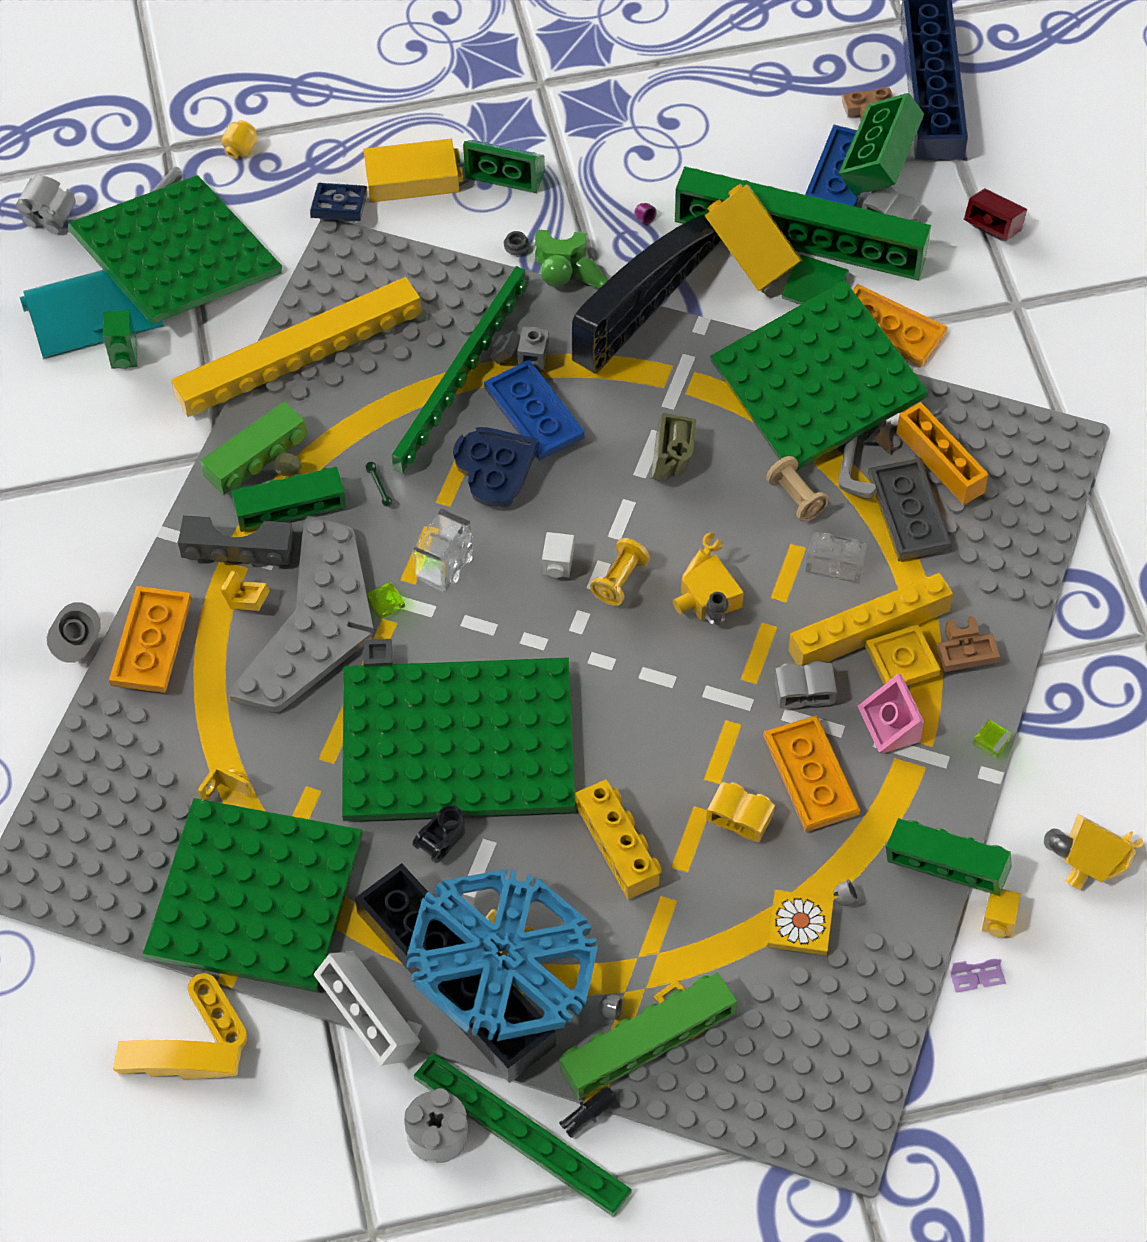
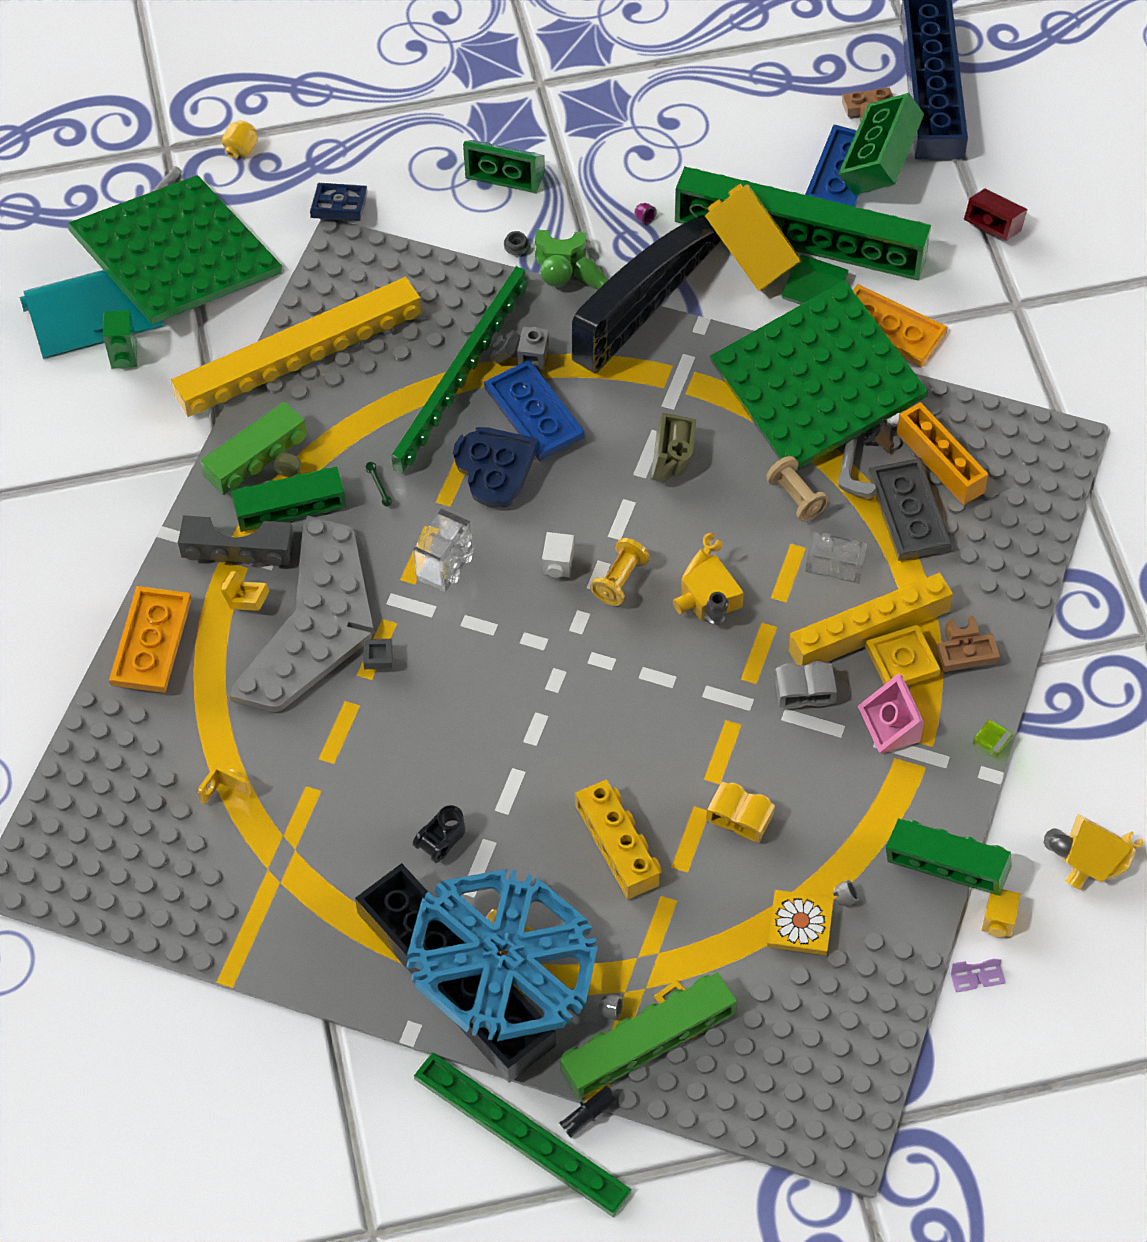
light grey brick [16,175,76,234] -> none
light grey piece [46,602,101,663] -> none
yellow slope [113,1040,242,1080] -> none
green plate [143,798,363,993] -> none
yellow plate [188,973,248,1049] -> none
white brick [314,951,421,1066] -> none
green plate [342,657,575,821] -> none
yellow brick [363,138,463,203] -> none
clear neon green plate [367,581,405,619] -> none
light grey brick [404,1089,468,1163] -> none
light orange tile [763,715,860,832] -> none
light grey brick [862,187,922,221] -> none

